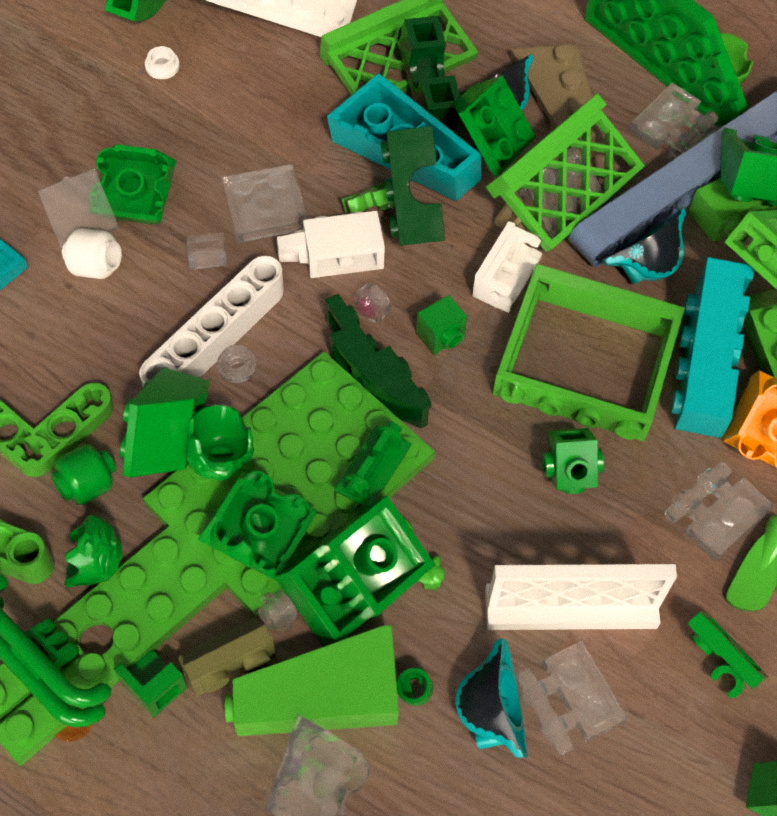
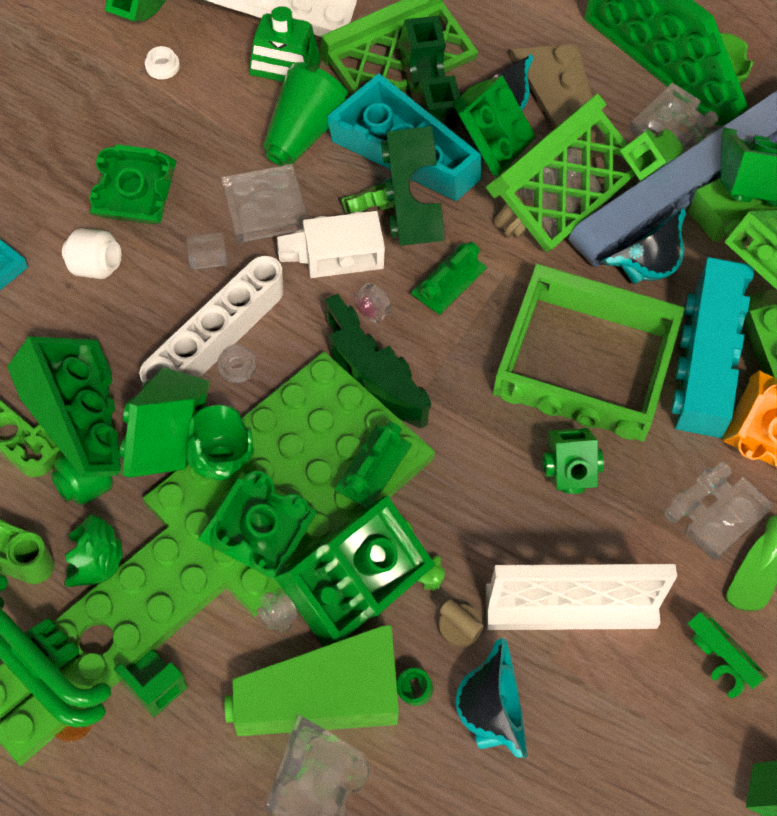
clear piece [38,168,119,250] -> none
olive bracket [178,619,276,697] -> none
green plate [416,295,467,355] -> none
white hinge [472,221,542,313] -> none
clear plate [516,641,627,756] -> none
none -> green wedge [7,336,121,477]
none -> green torso [249,6,321,82]
none -> green cone [263,62,348,166]
none -> green hinge [411,242,487,316]
none -> dark tan plate [439,599,484,647]
none -> bright green leg [620,129,684,181]

